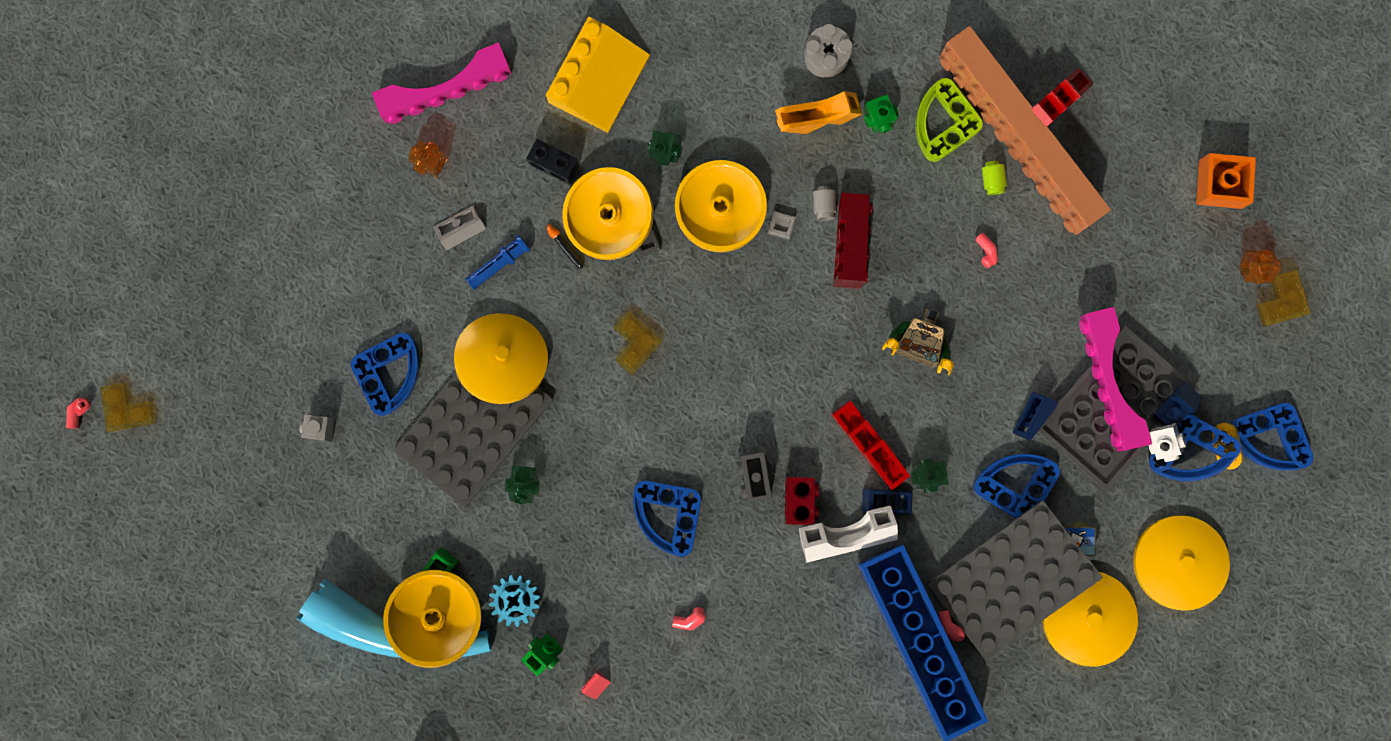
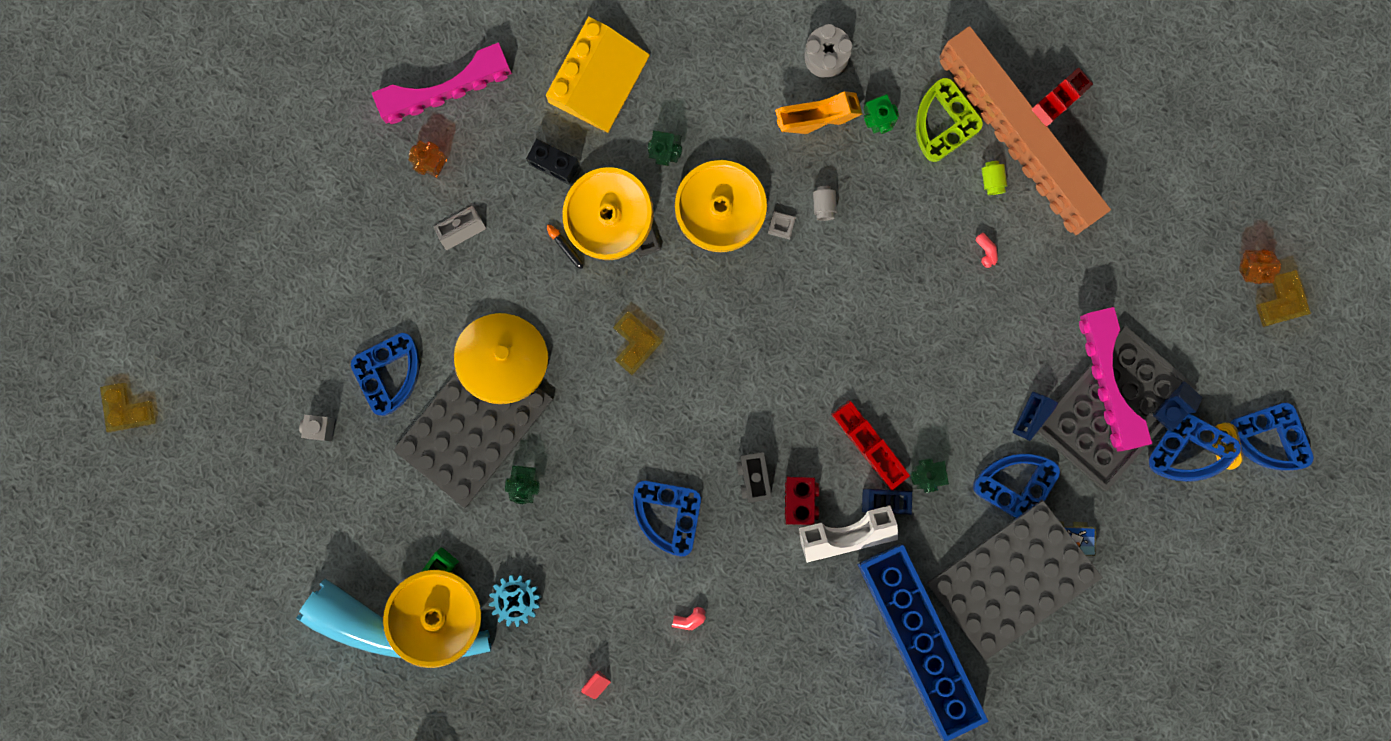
coral arm [66,397,90,429] -> none
blue pin [465,235,531,290] -> none
green brick [521,633,564,677] -> none
dark red wedge [833,193,873,289] -> none
torso [882,309,954,375] -> none
coral arm [938,610,965,642] -> none
yellow dish [1042,572,1138,667] -> none
yellow dish [1133,516,1230,610] -> none
white brick [1149,423,1186,462] -> none
orange brick [1196,153,1256,209] -> none

